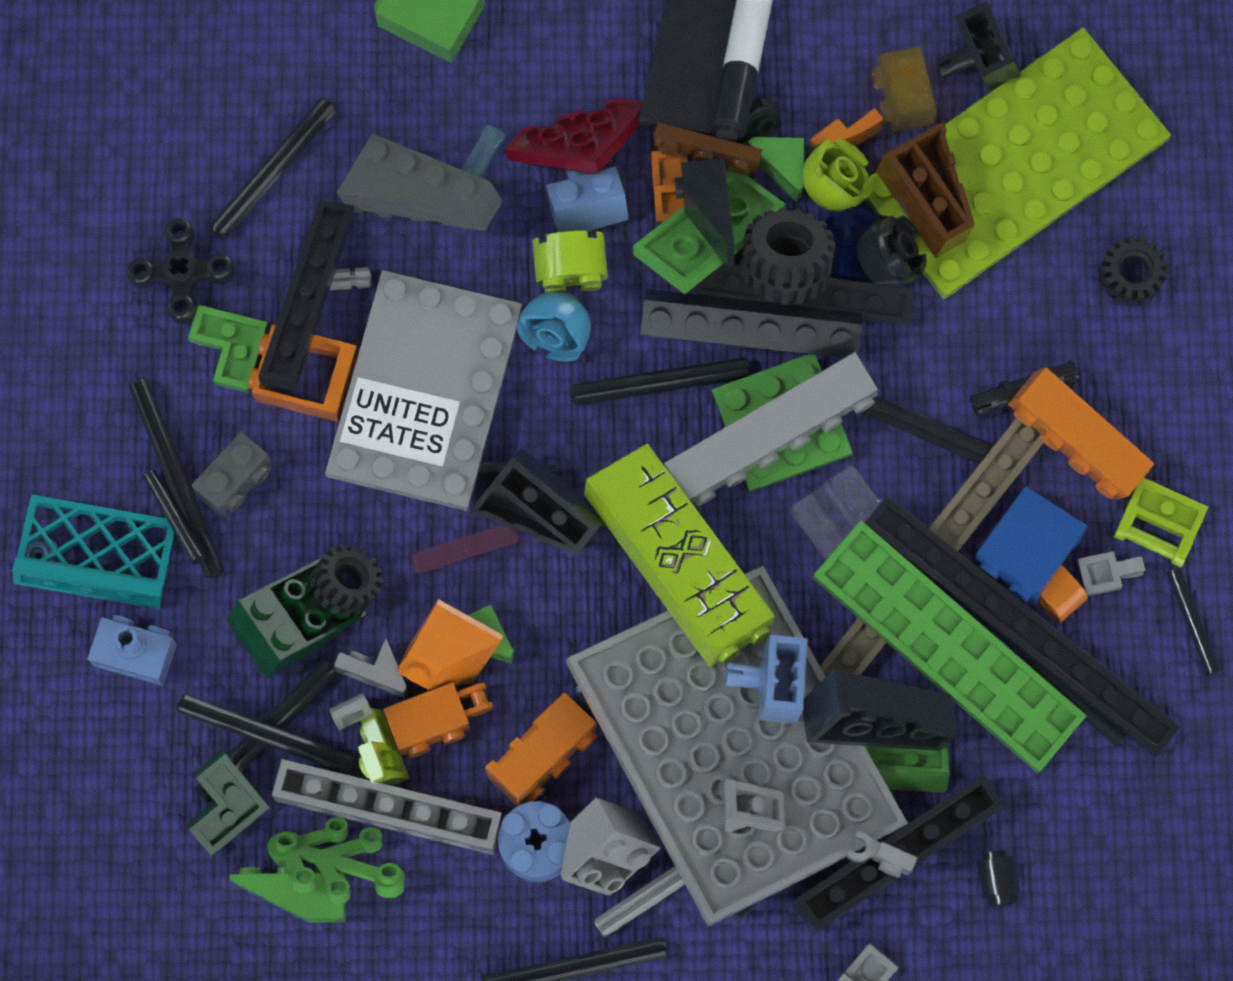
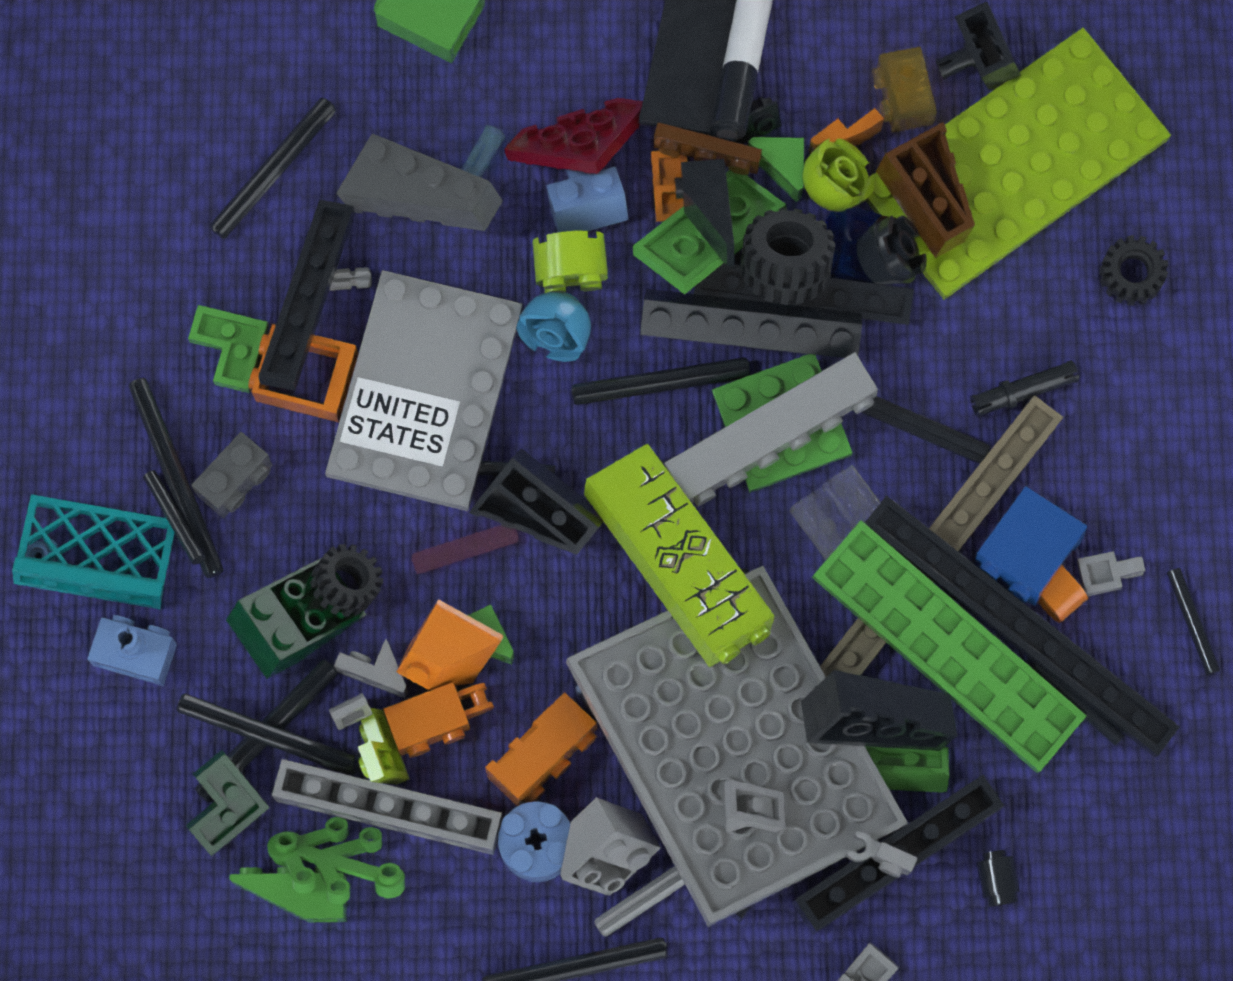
black gear [126,218,236,325] -> none
medium blue brick [724,634,807,724] -> none
orange brick [1008,367,1155,500] -> none
lime plate [1113,478,1208,568] -> none

